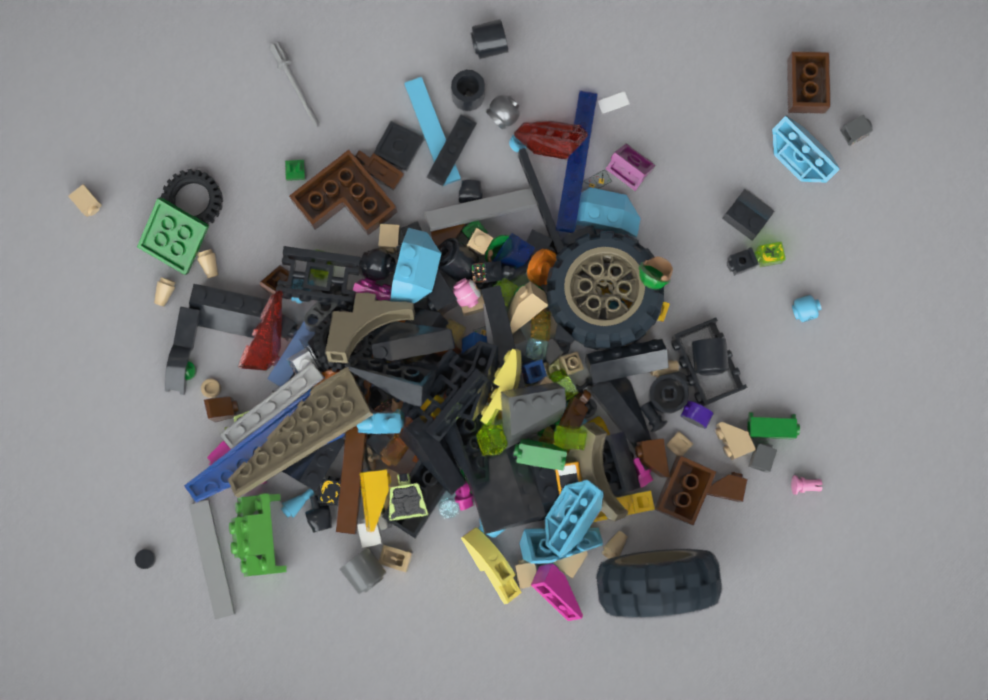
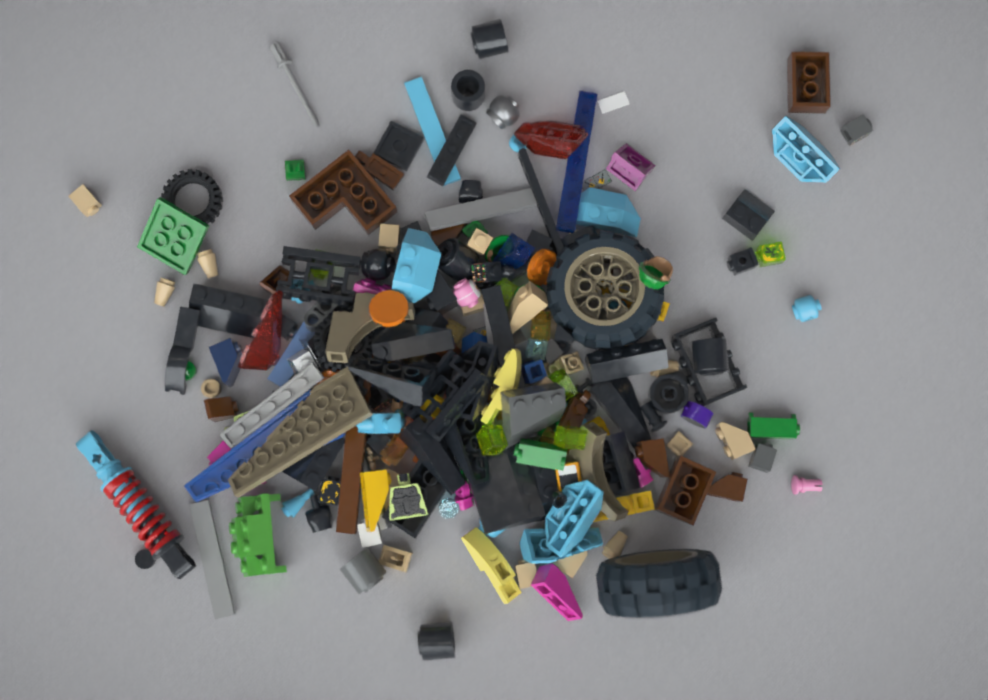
none -> piece [76,430,196,580]
none -> dark blue slope [209,338,245,387]
none -> orange tile [369,290,409,327]
none -> black piece [418,622,455,661]
none -> black hinge [550,490,567,508]

